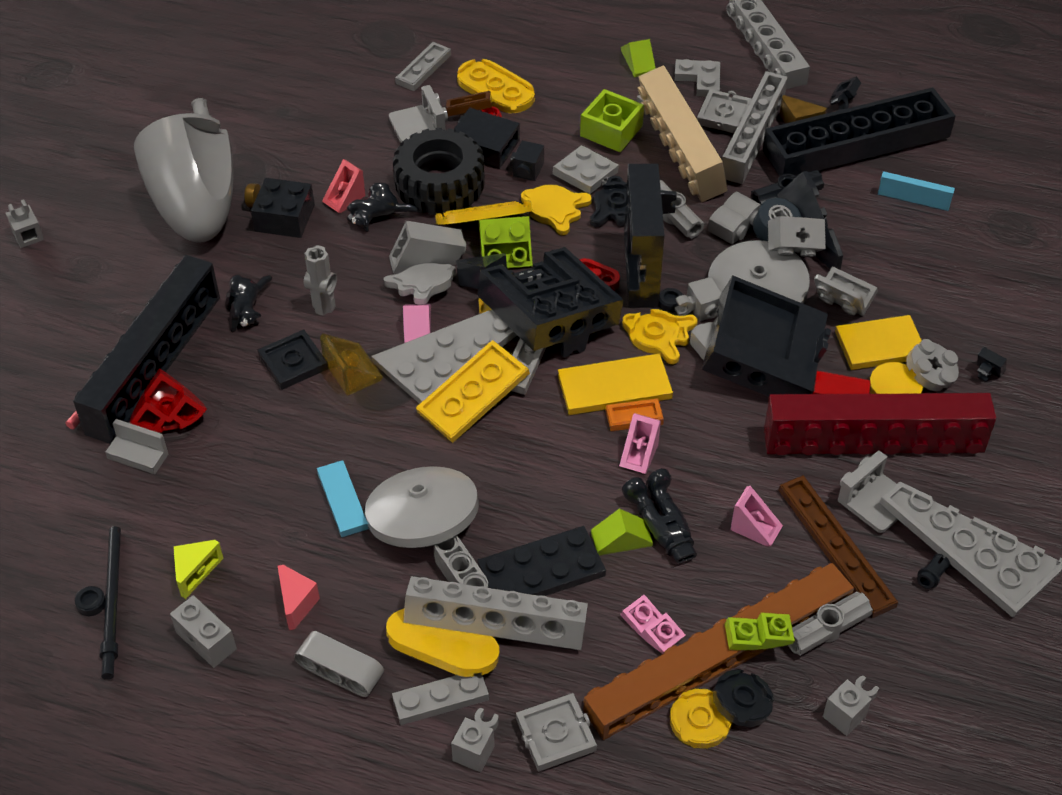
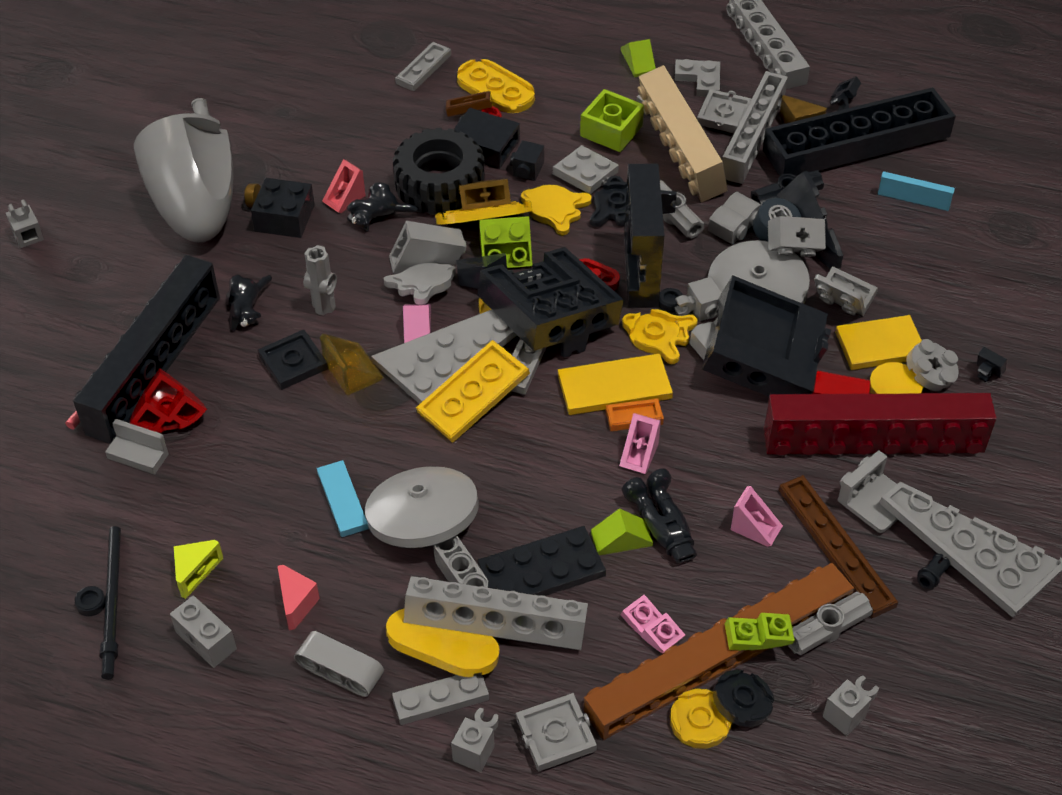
light grey bracket [389,85,448,143] -> none
none -> pearl gold slope [459,179,511,210]

